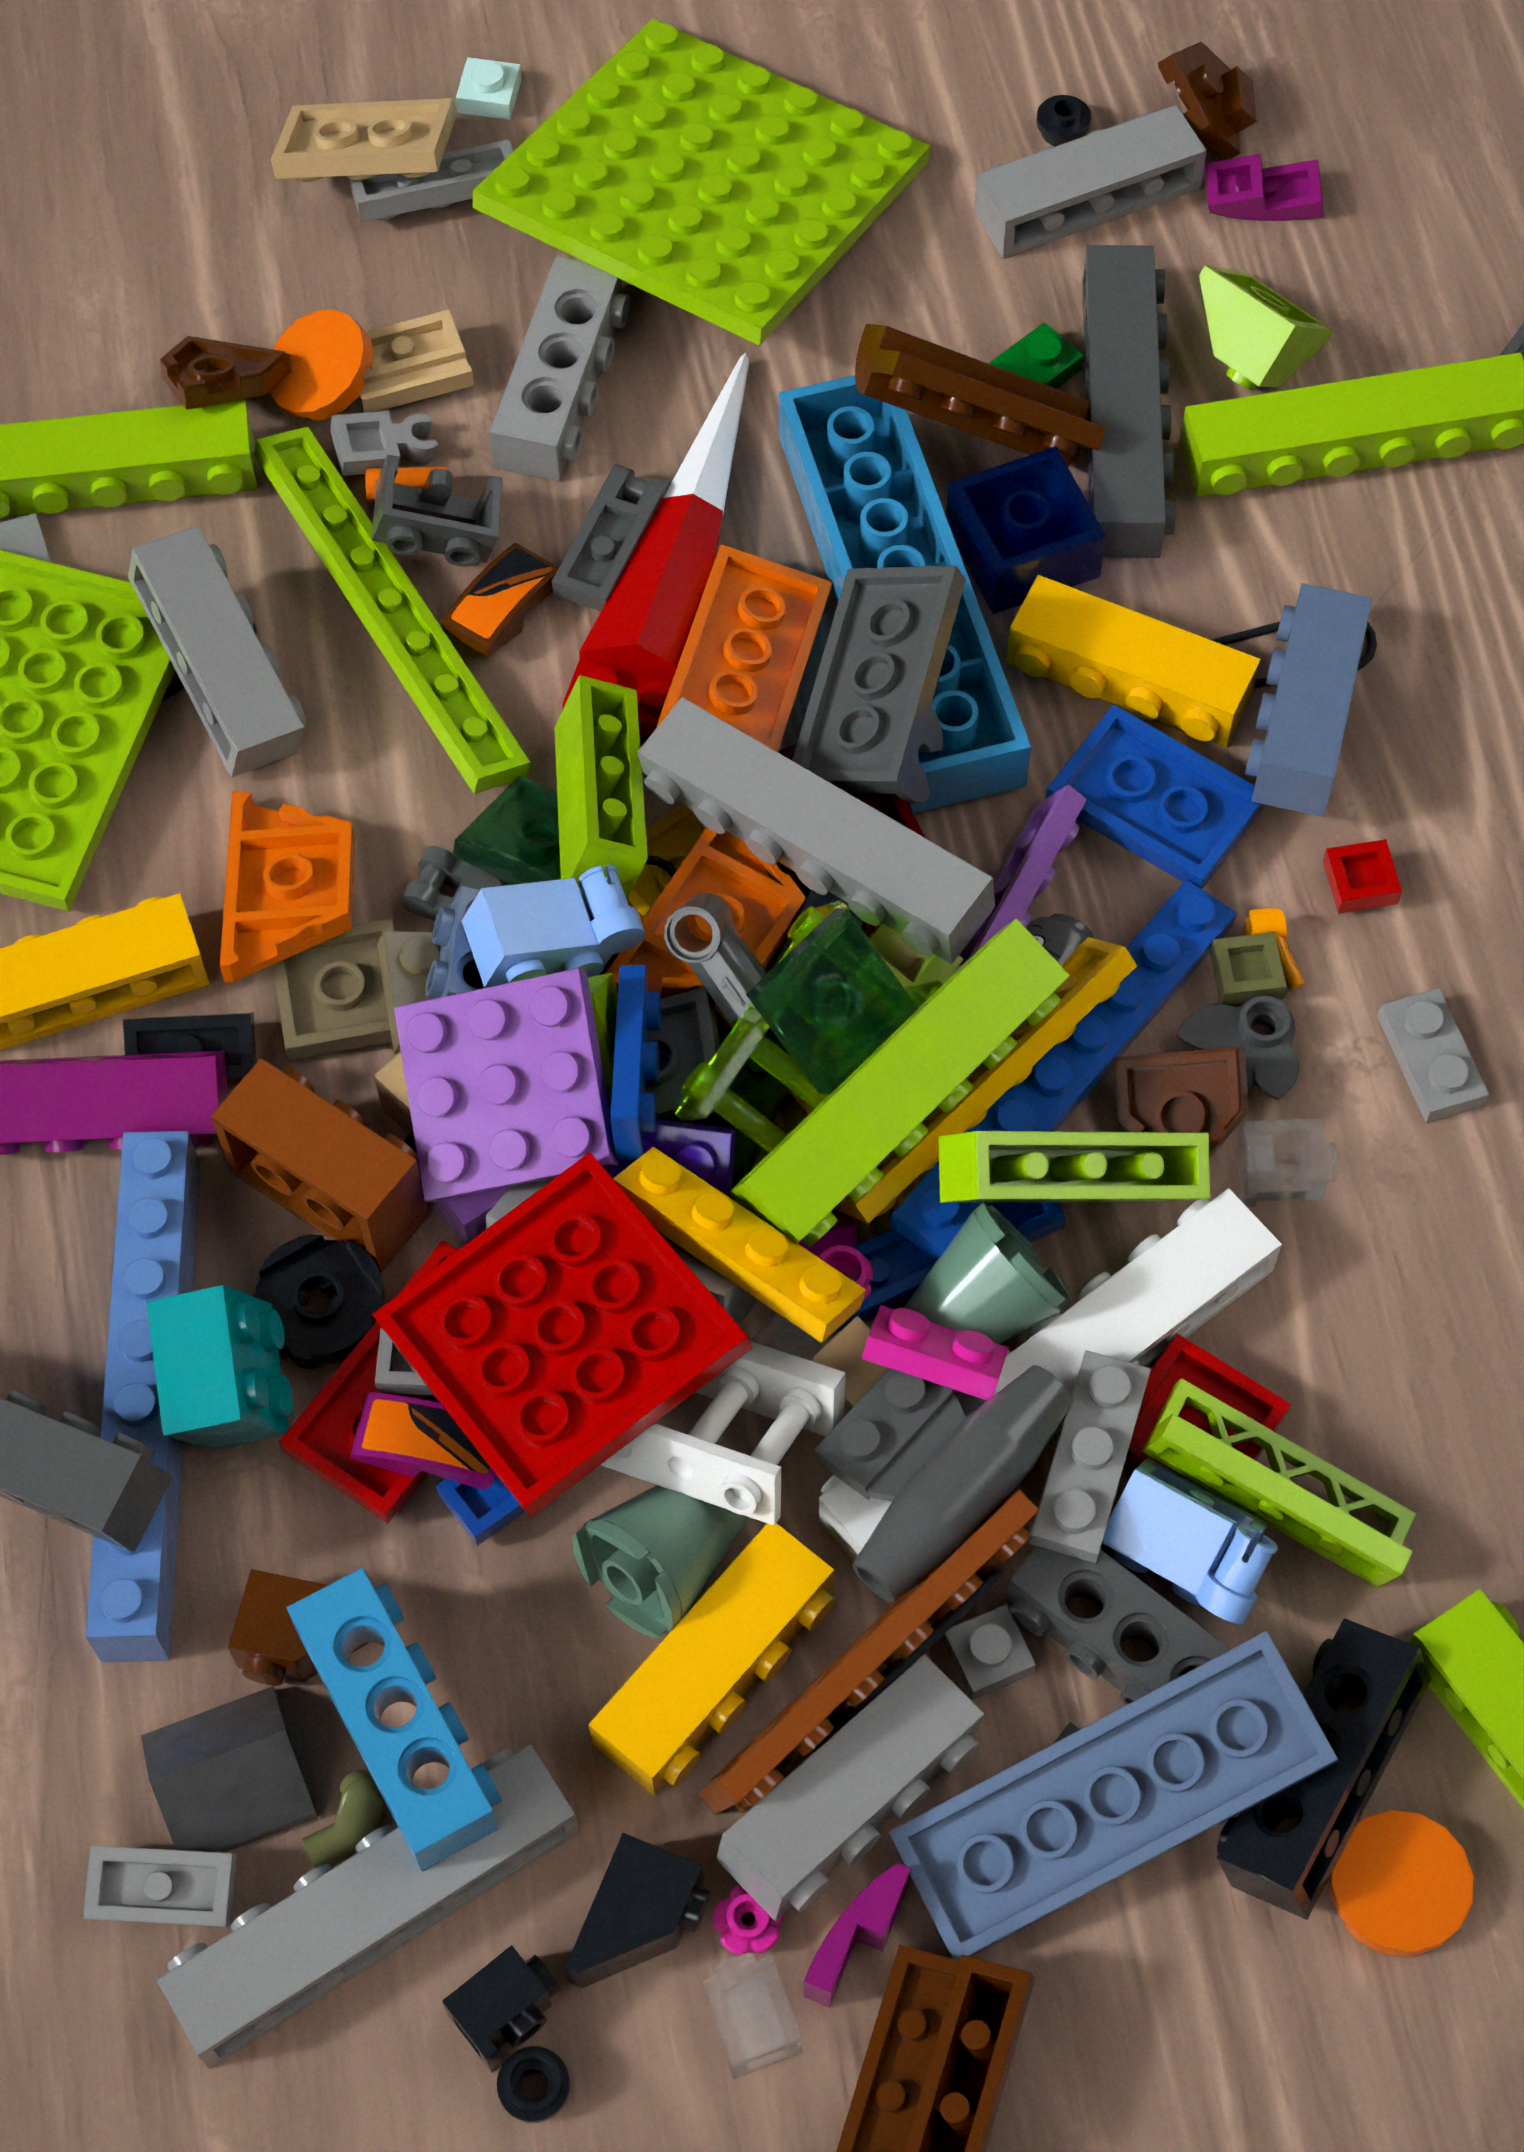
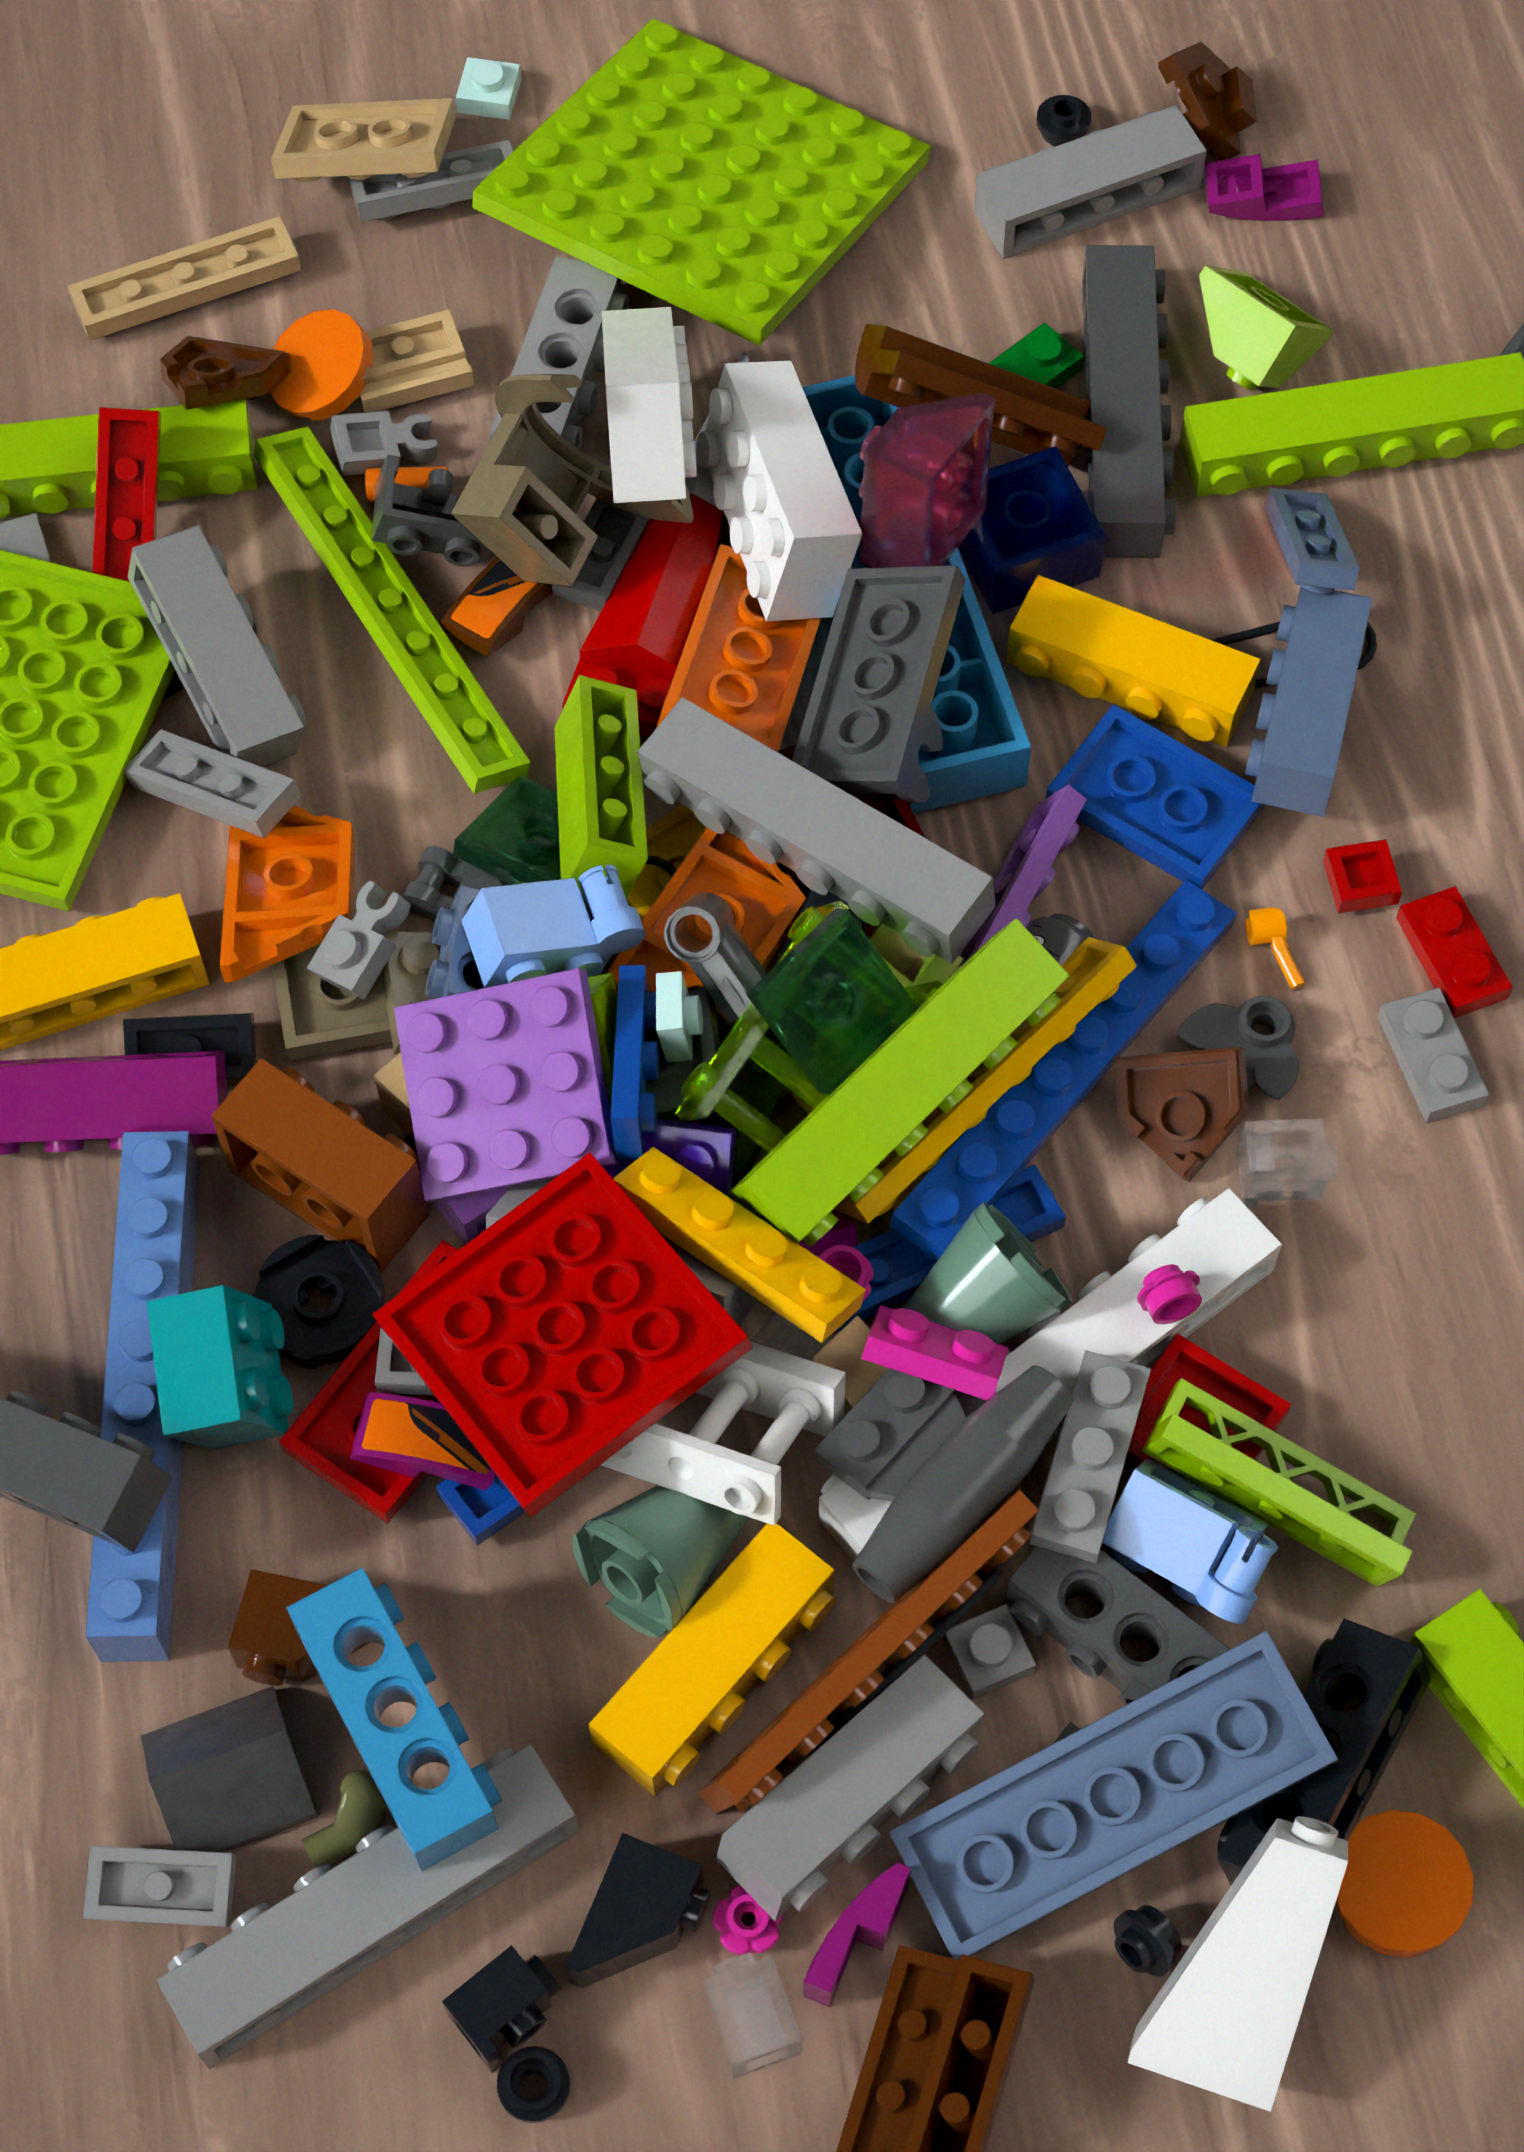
lime brick [938,1131,1211,1203] -> none
olive plate [1210,932,1287,1005] -> none
none -> tan plate [67,216,302,341]
none -> red plate [92,407,161,582]
none -> light grey plate [124,729,302,838]
none -> light grey plate [307,880,411,1000]
none -> dark tan piece [451,374,694,586]
none -> white brick [602,307,697,503]
none -> light aqua plate [656,971,703,1062]
none -> white brick [697,361,862,622]
none -> clear pink slope [859,393,995,568]
none -> black plate [1113,1905,1182,1976]
none -> white slope [1128,1816,1348,2112]
none -> dark pink plate [1137,1264,1202,1324]
none -> sand blue plate [1266,488,1360,594]
none -> red plate [1396,886,1513,1019]

